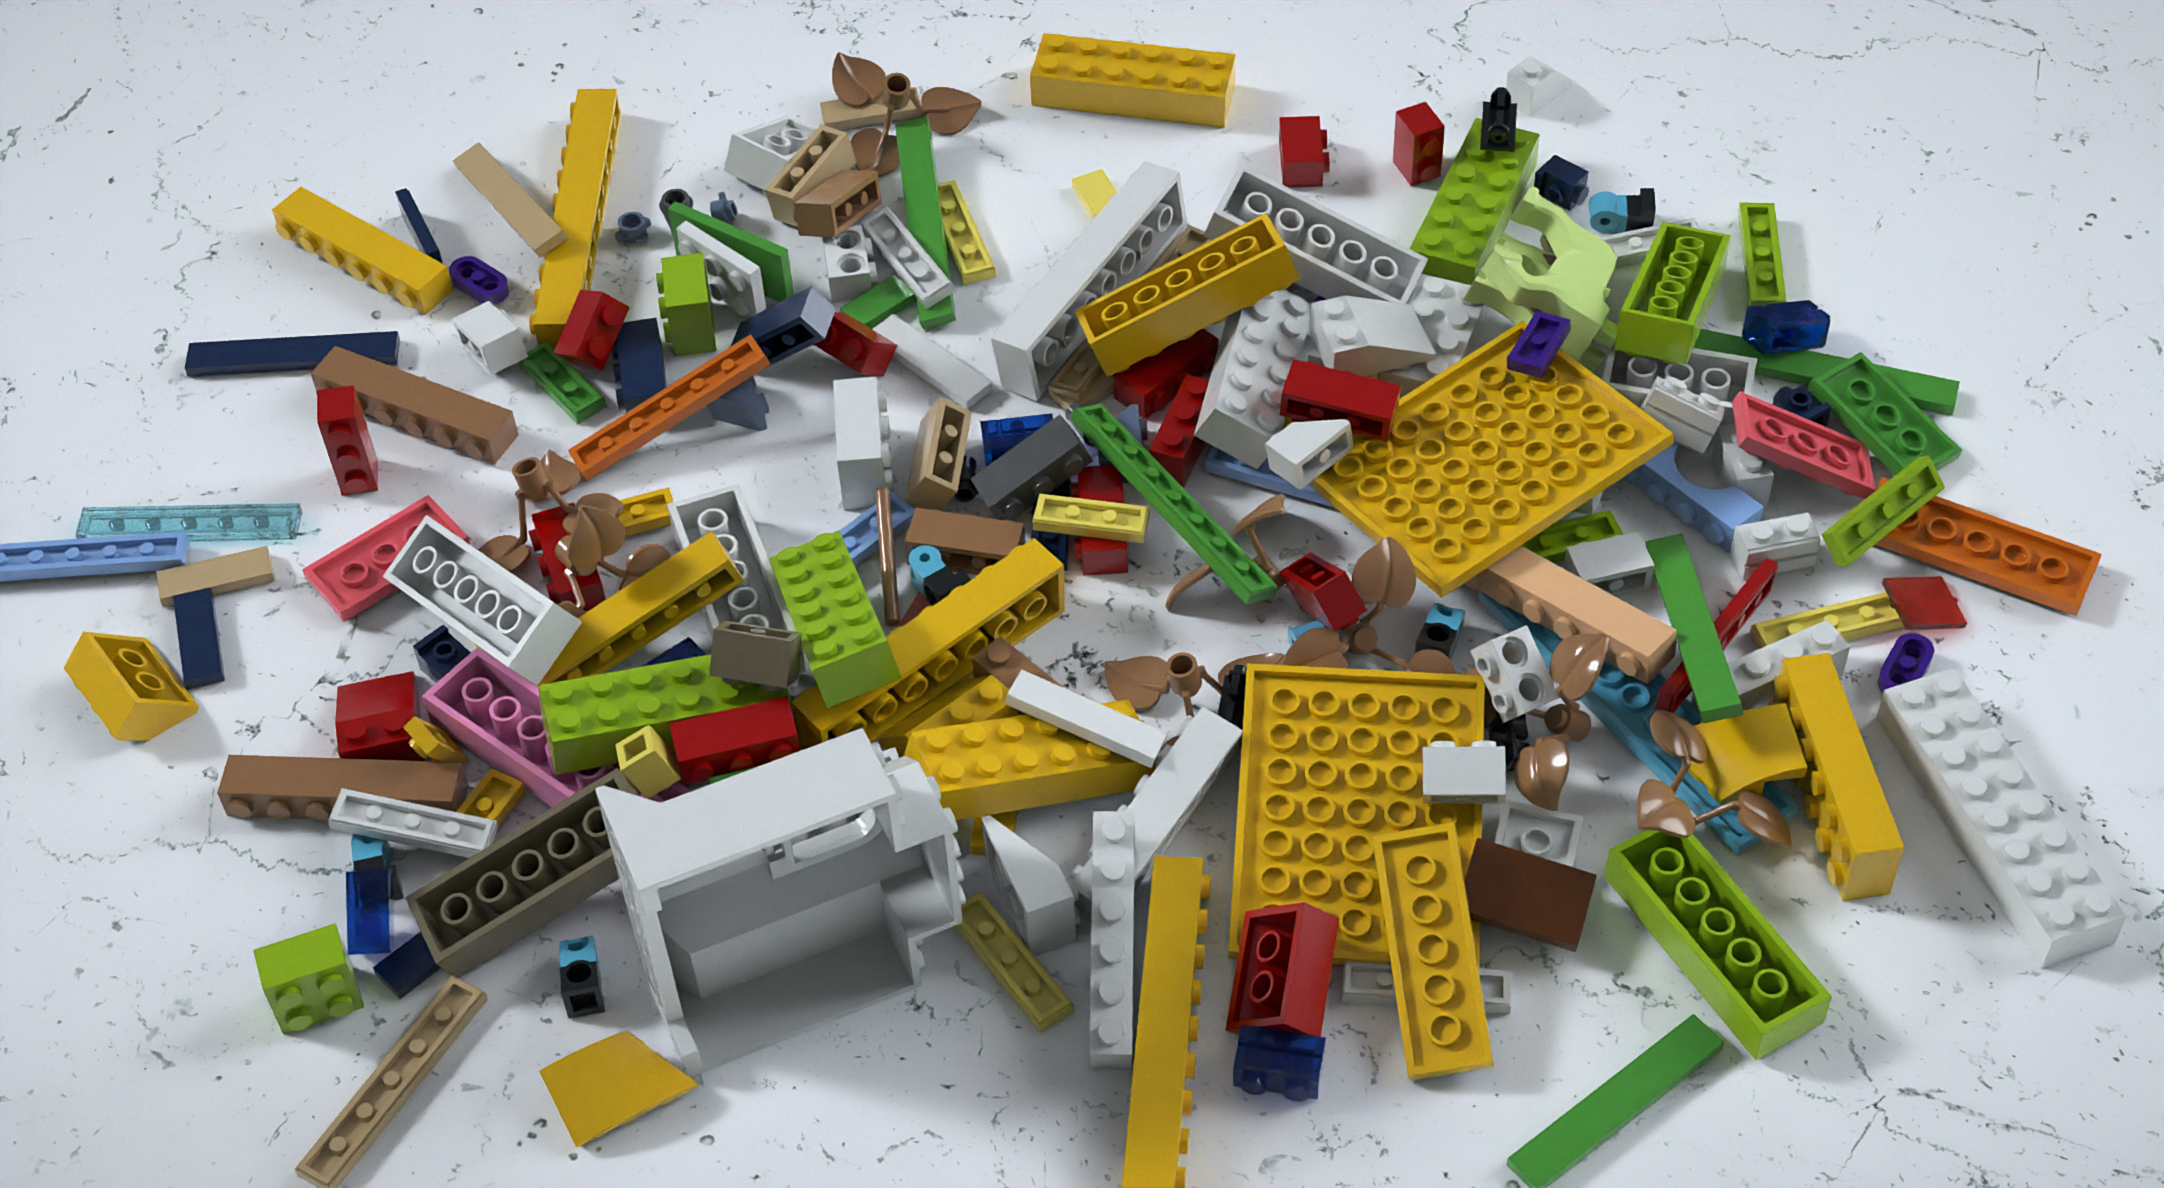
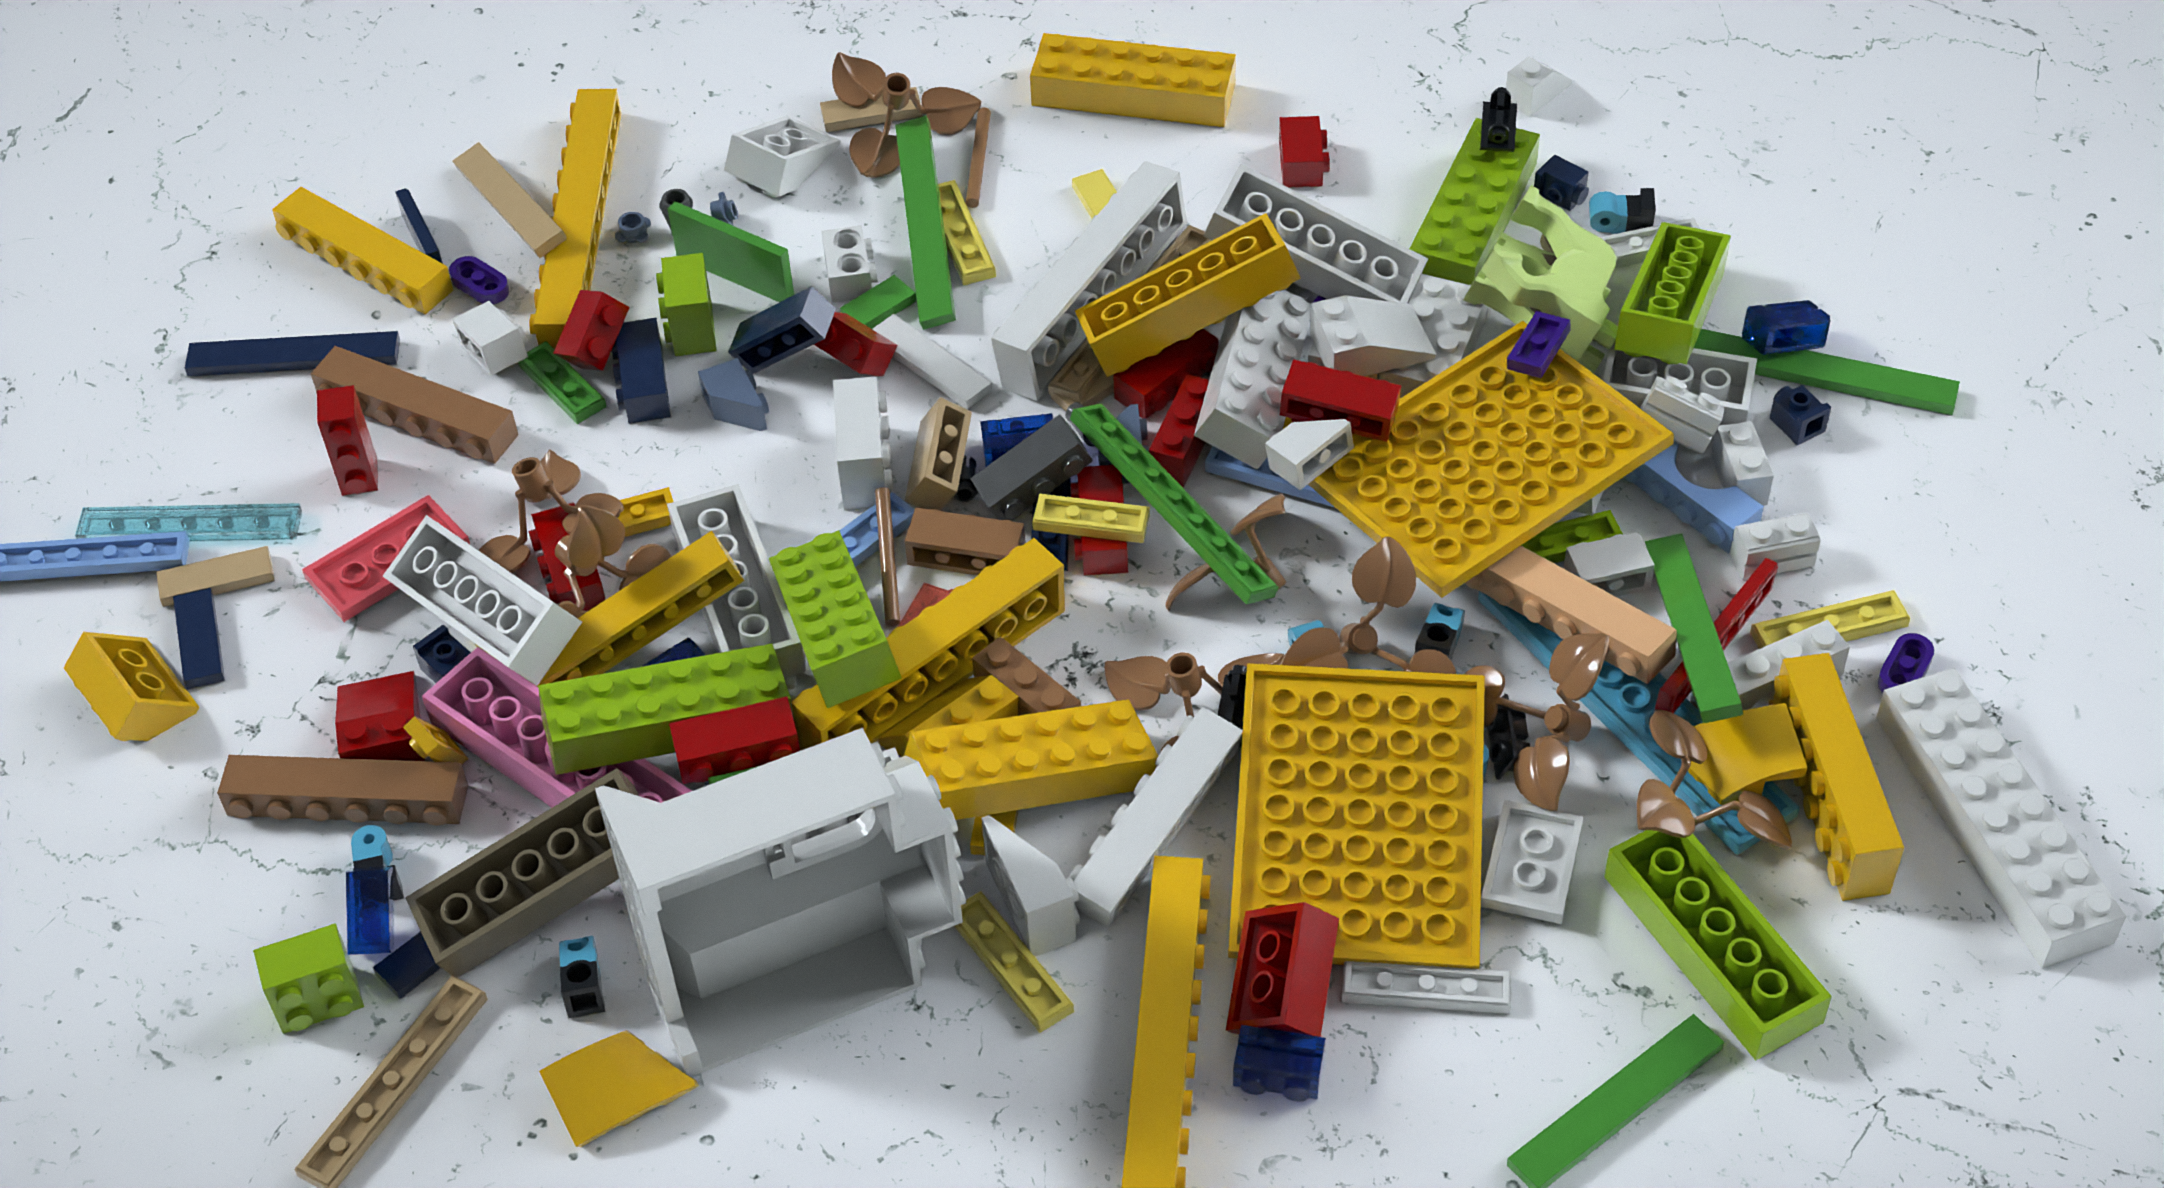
white tile [328,788,498,858] -> none
yellow plate [456,768,526,826] -> none
orange plate [568,334,771,481] -> none
light yellow brick [615,725,681,799] -> none
white plate [676,221,767,318] -> none
dark tan brick [709,620,802,691] -> none
tan brick [765,125,857,227] -> none
medium nougat brick [793,170,882,237] -> none
white tile [859,206,956,309] -> none
leg [908,545,971,606] -> none
white tile [1004,669,1168,768] -> none
white brick [1089,811,1135,1069] -> none
red brick [1279,552,1368,631] -> none
yellow plate [1372,822,1494,1080] -> none
red brick [1393,101,1445,186] -> none
white brick [1423,740,1506,804] -> none
reddish brown tile [1464,838,1597,952] -> none
white brick [1470,625,1560,723] -> none
coral plate [1732,391,1876,499] -> none
lime plate [1738,202,1786,311] -> none
bright green tile [1807,352,1963,475] -> none
lime plate [1821,456,1945,567] -> none
orange plate [1875,477,2102,616] -> none
clear red piece [1882,576,1968,630] -> none
none -> medium nougat bar [965,107,991,208]

